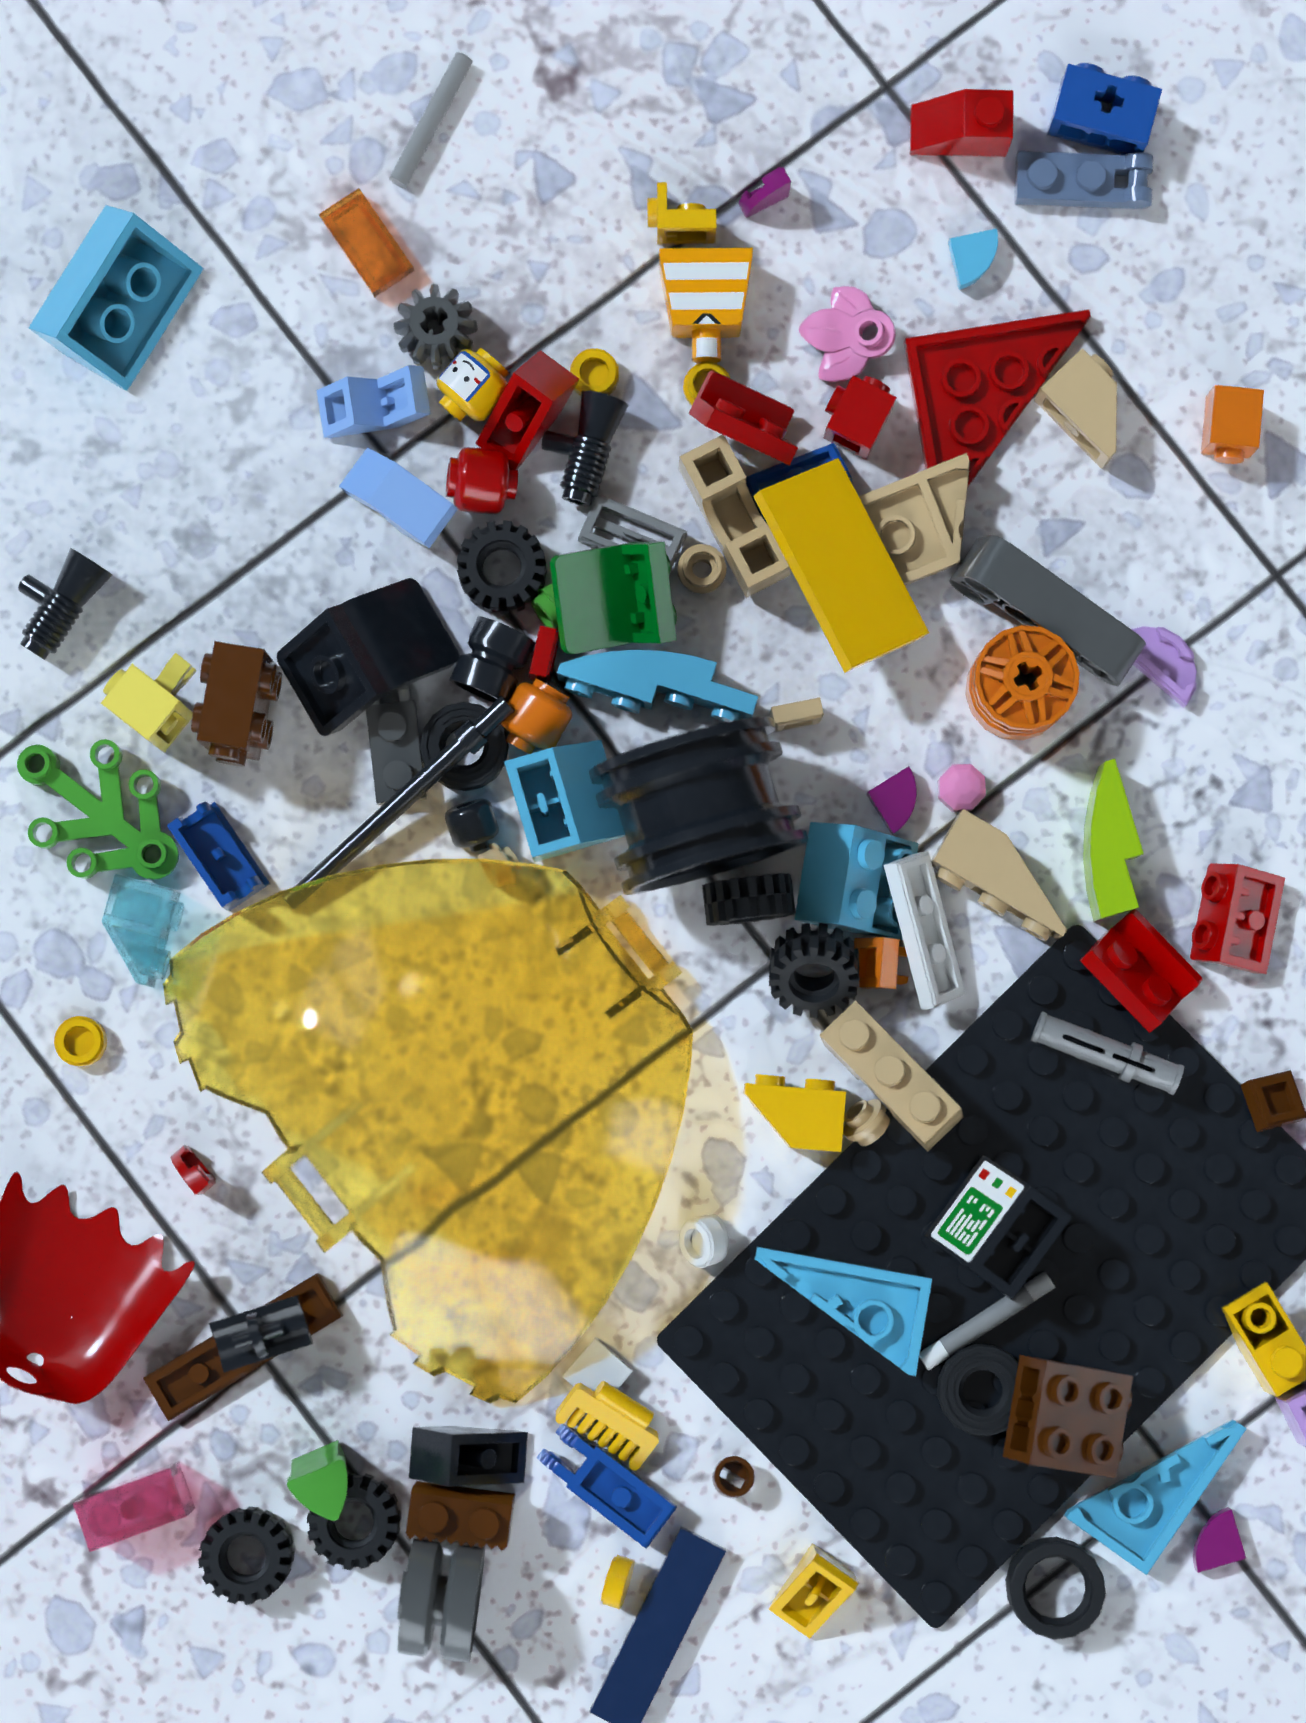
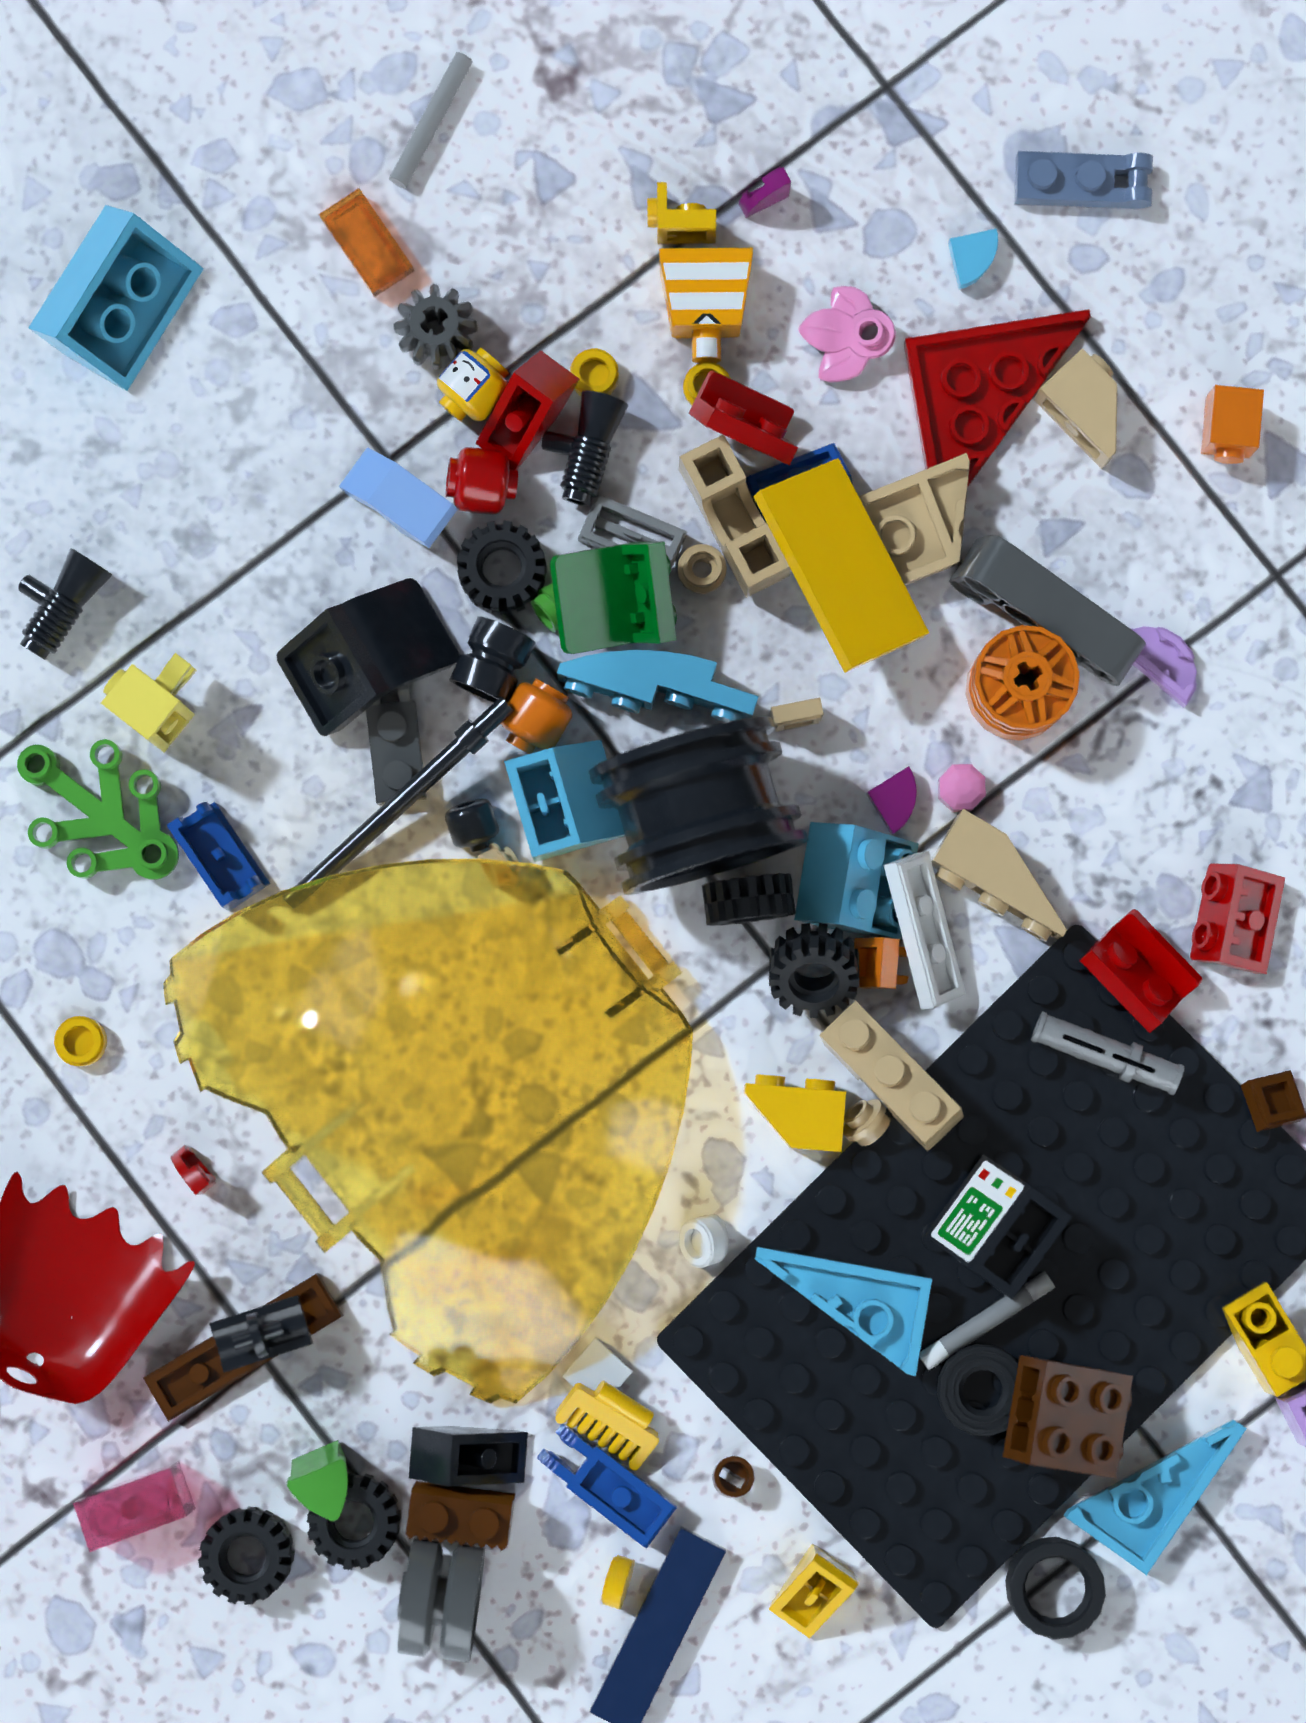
clear light blue slope [102,874,184,988] -> none
reddish brown brick [191,641,282,766] -> none
light blue slope [316,365,431,438] -> none
black tyre [420,702,509,791] -> none
red tile [529,625,560,684] -> none
red brick [823,375,897,460] -> none
red slope [910,89,1014,157] -> none
blue brick [1047,63,1162,155] -> none
lime slope [1083,758,1144,922] -> none
magenta tile [1193,1507,1247,1573] -> none

